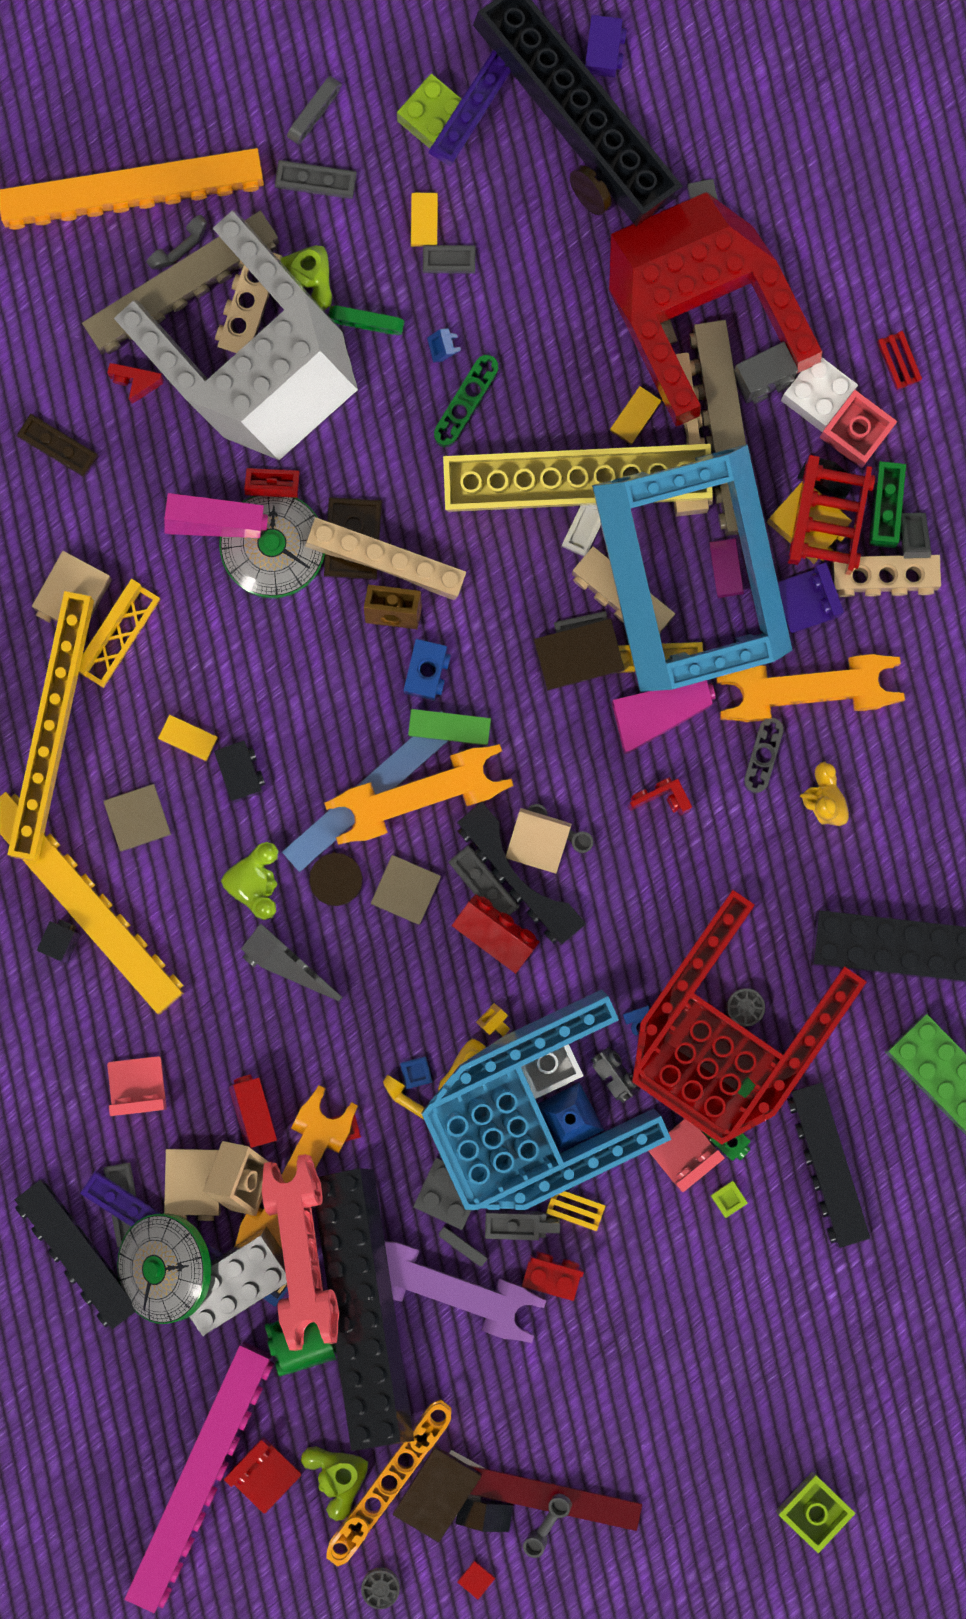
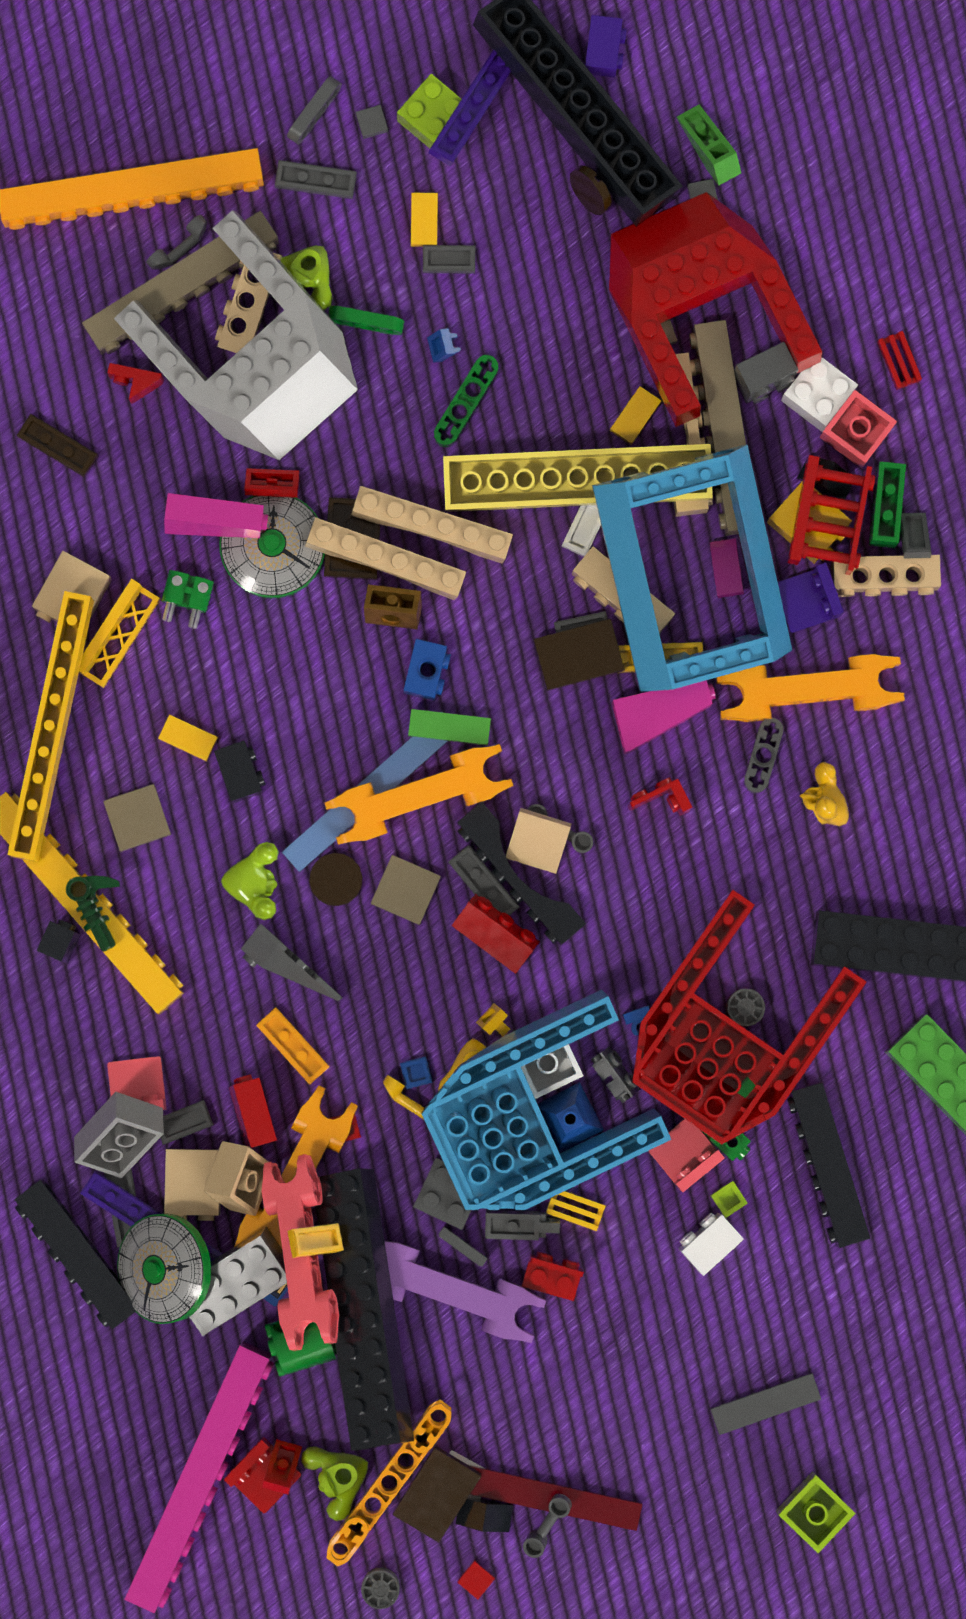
none -> dark green piece [66,876,120,952]
none -> light grey brick [74,1092,164,1178]
none -> dark grey tile [160,1100,214,1145]
none -> green piece [161,570,214,629]
none -> light orange tile [256,1007,330,1085]
none -> red slope [262,1439,302,1495]
none -> yellow tile [287,1223,344,1258]
none -> tan arch [351,486,513,564]
none -> dark grey tile [355,105,388,139]
none -> bright green slope [677,104,741,185]
none -> white brick [678,1213,744,1276]
none -> dark grey tile [710,1373,821,1435]

